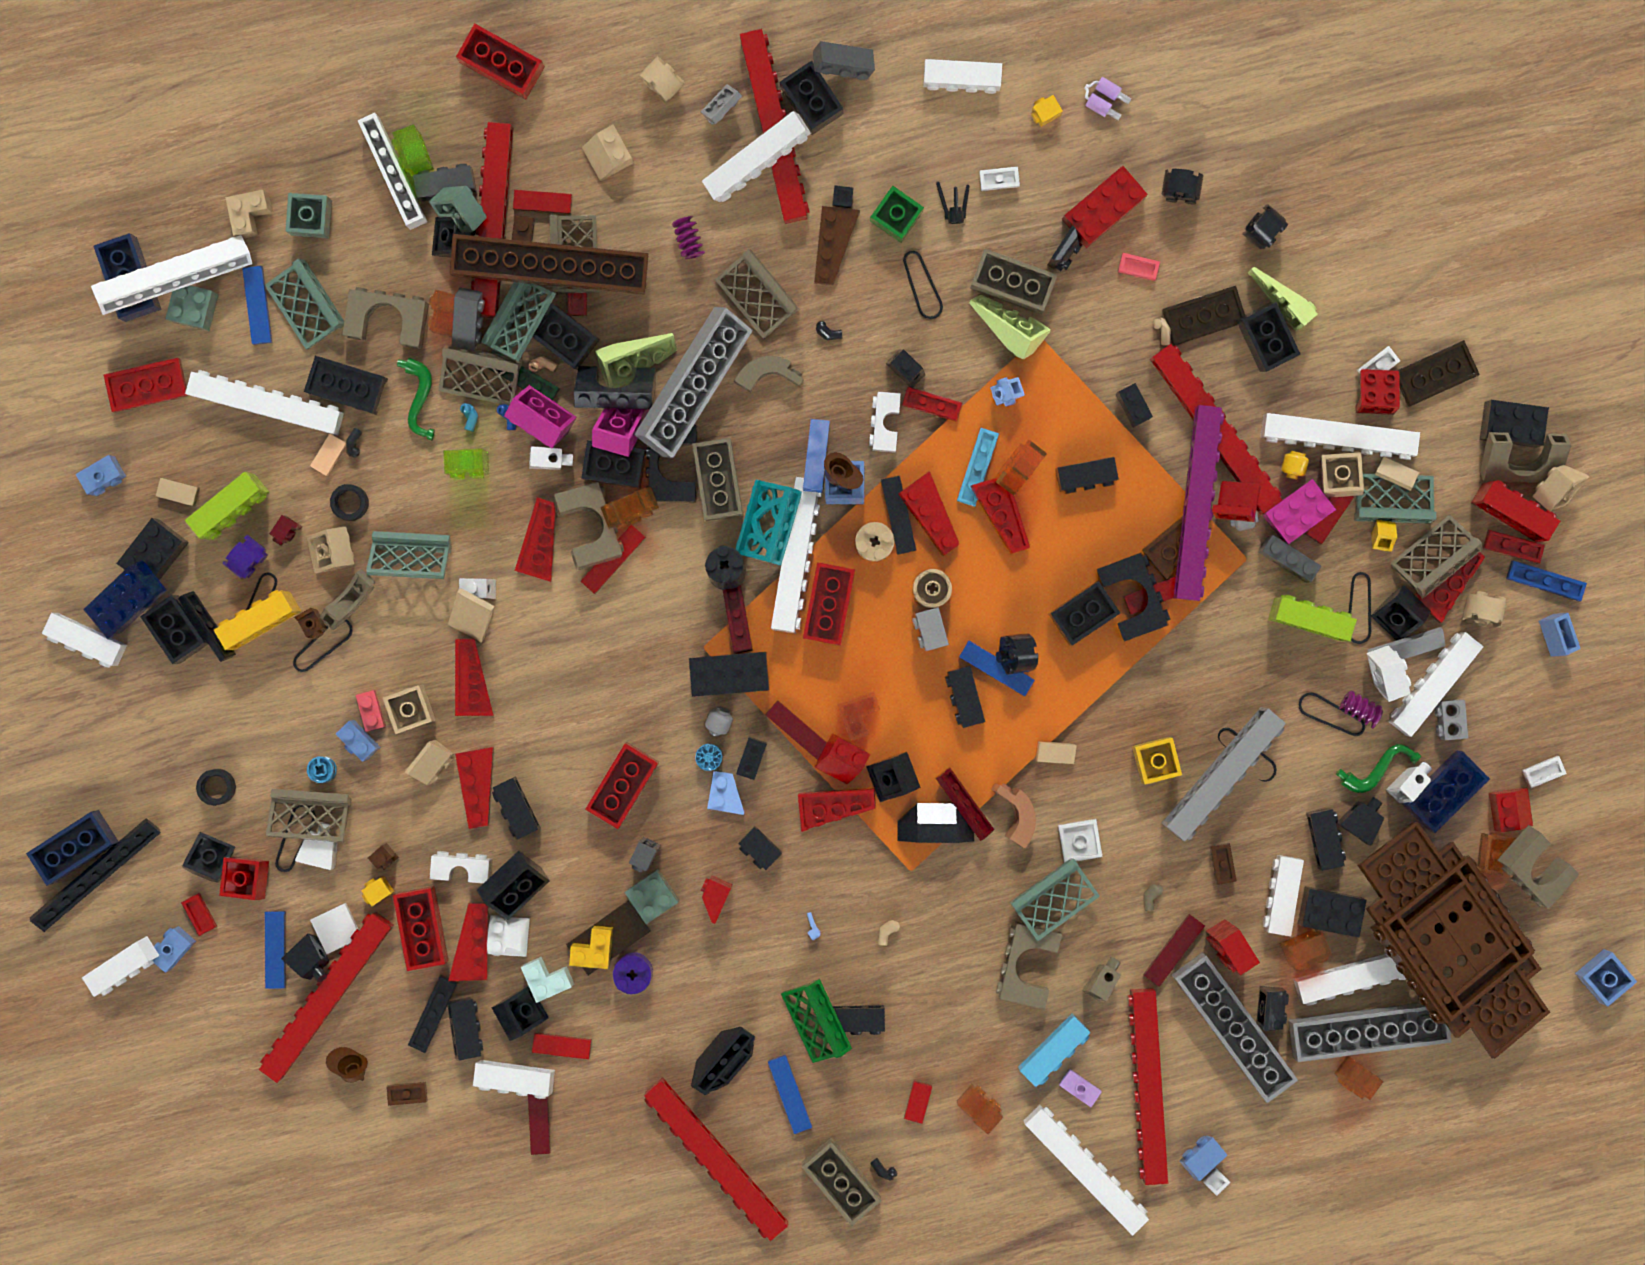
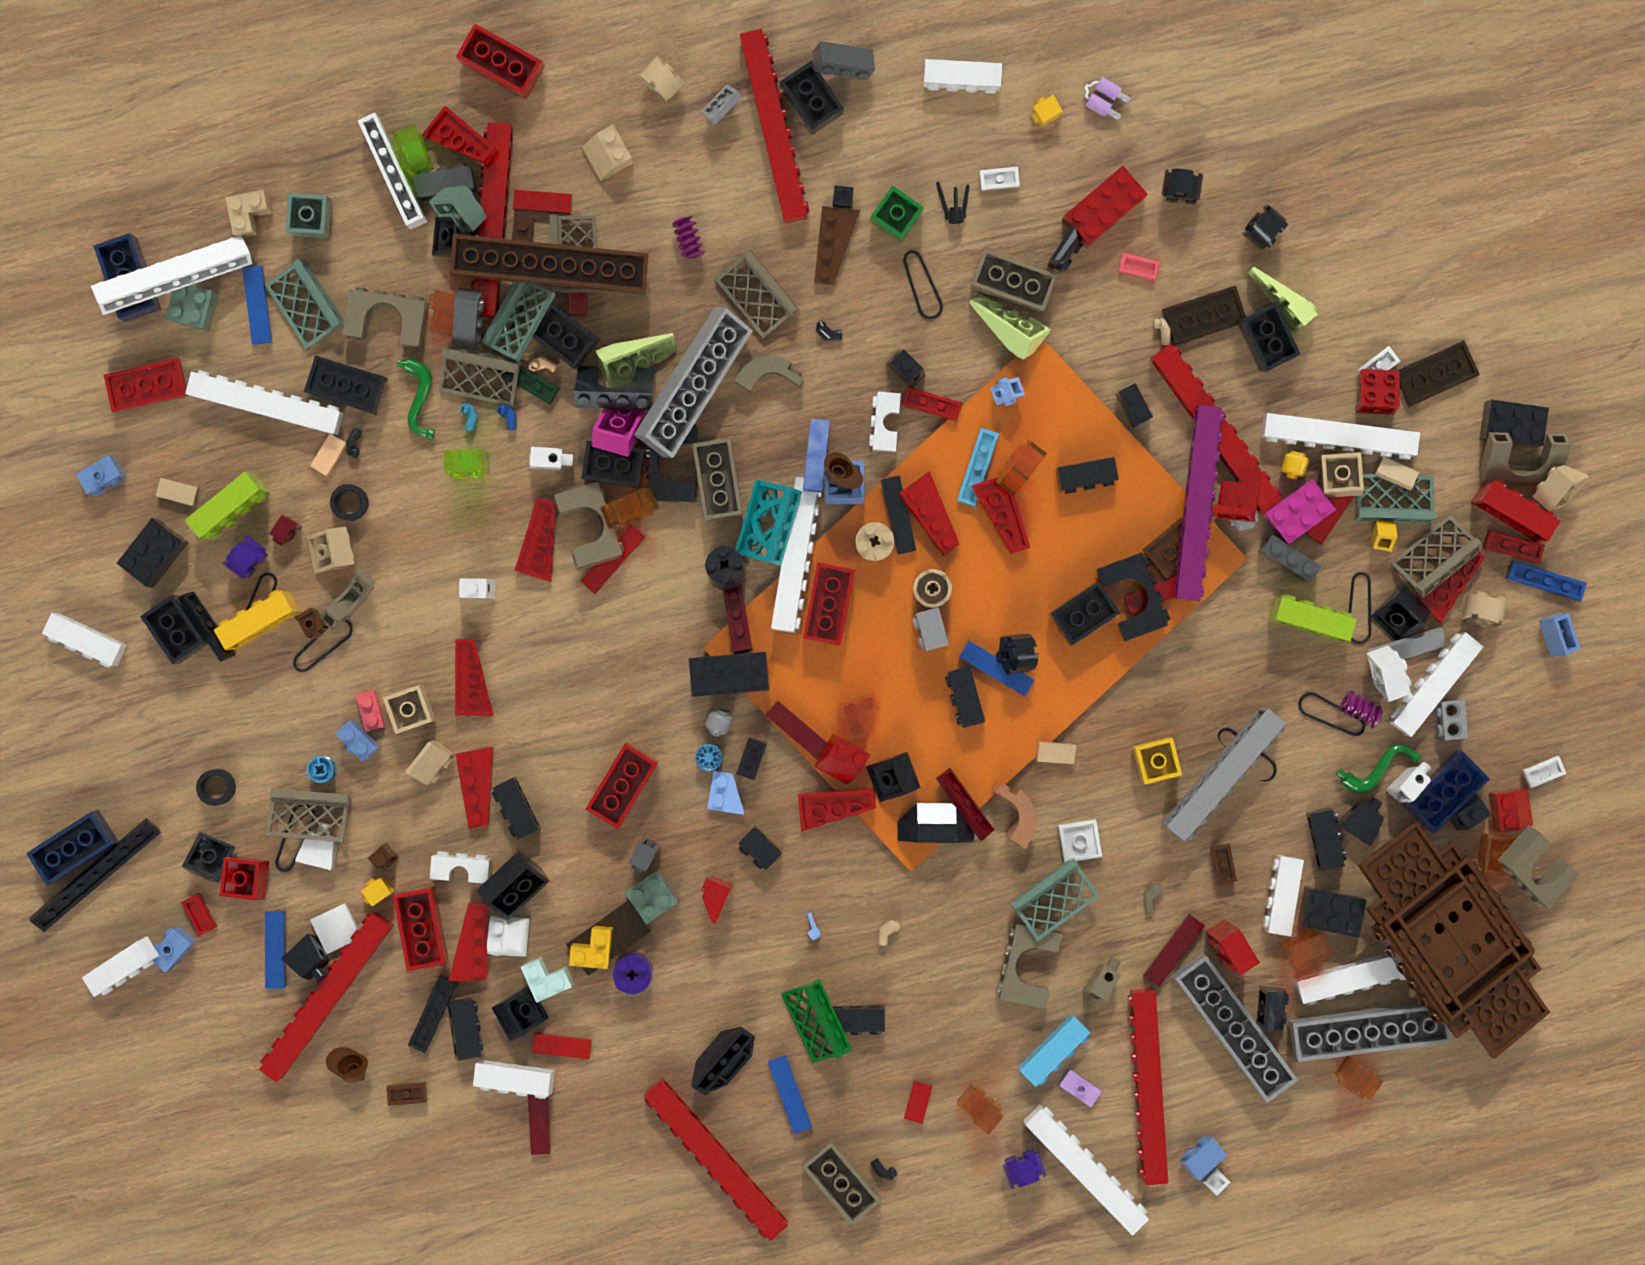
clear blue brick [83,560,167,639] -> none
sand green fence [366,531,452,579] -> none
tan tile [448,588,494,643] -> none
dark pink brick [504,385,577,448] -> none
white brick [702,111,811,202] -> none
medium blue brick [1575,949,1637,1007] -> none
none -> red wing [421,106,498,165]
none -> dark purple brick [1002,1149,1047,1189]
none -> black torso [1446,794,1491,830]

